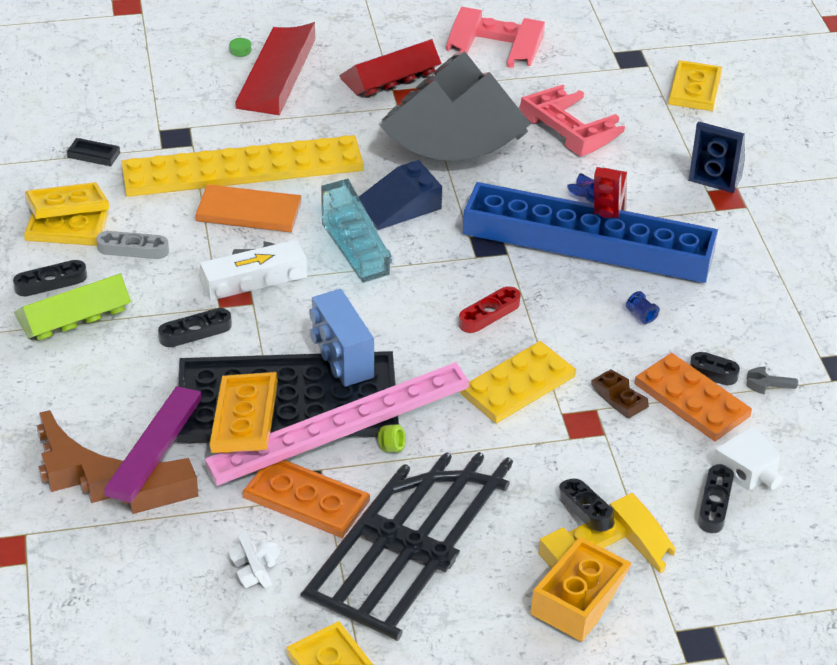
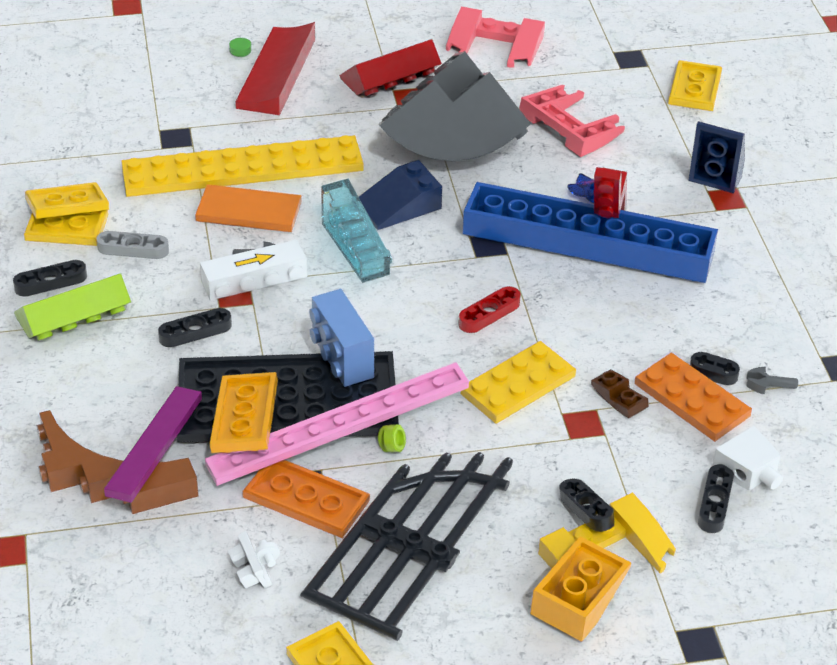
black tile [67,138,120,167] -> none
clear blue bush [626,291,660,324] -> none

